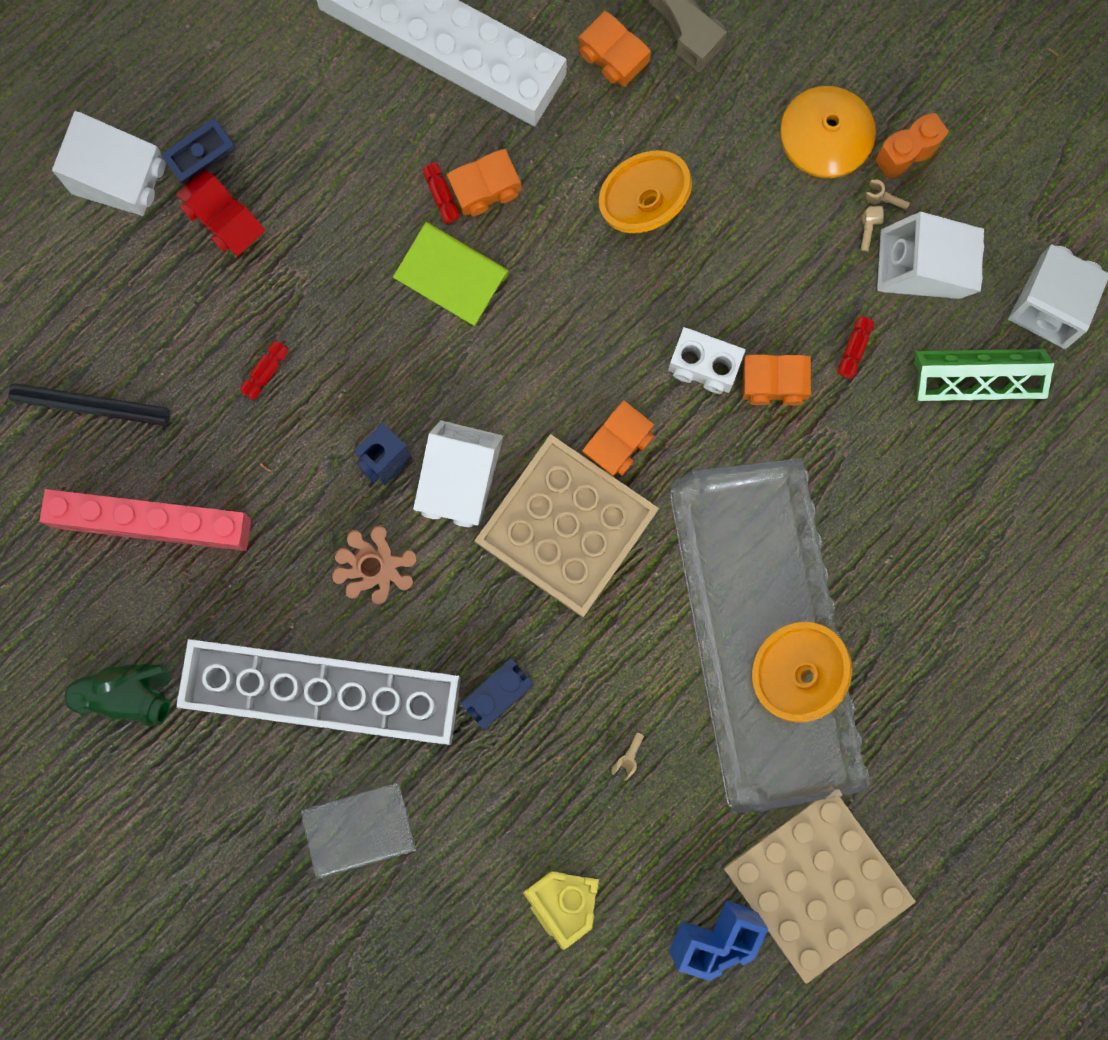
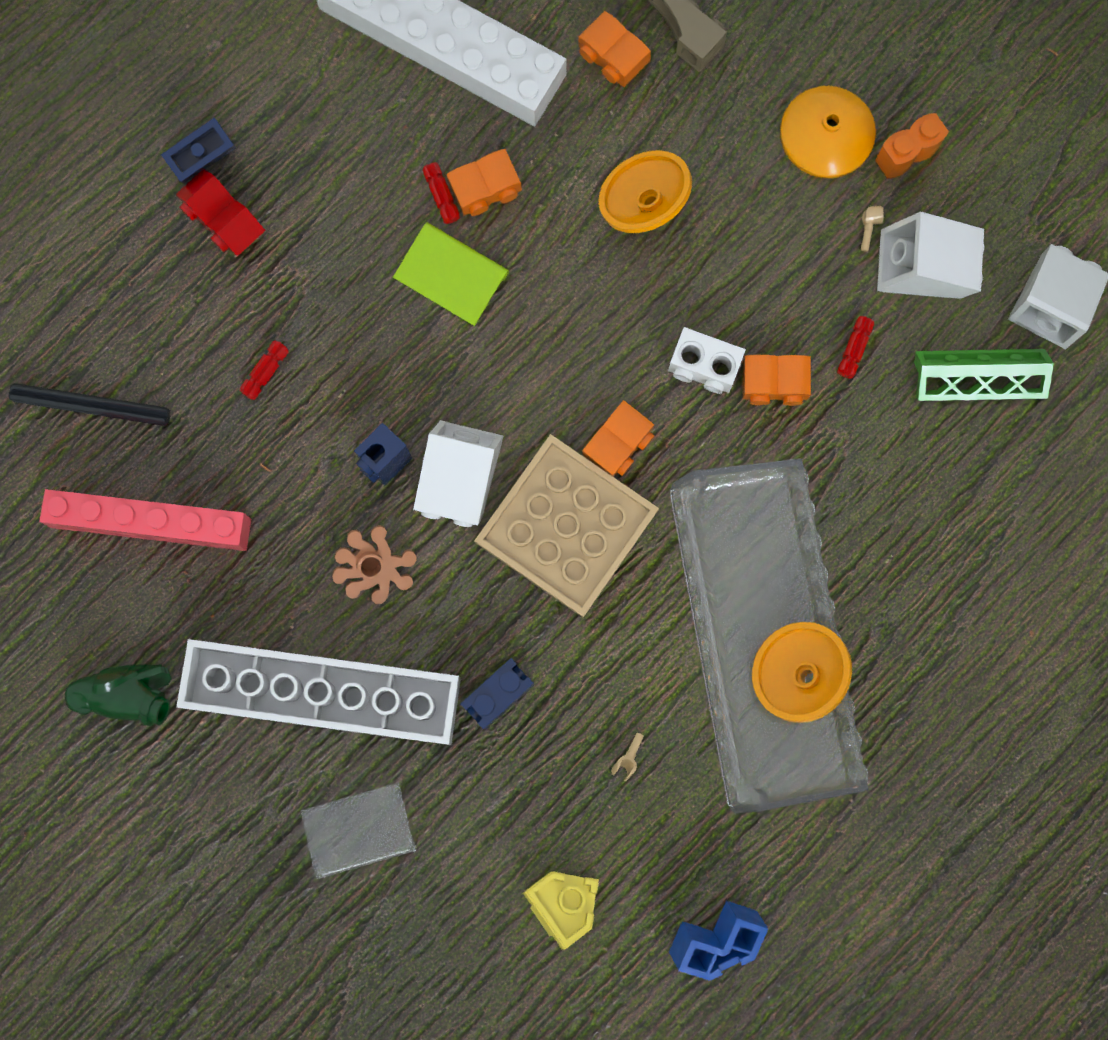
white slope [52,111,165,216] -> none
tan plate [723,788,916,984] -> none
tan hand [866,180,910,210] -> none

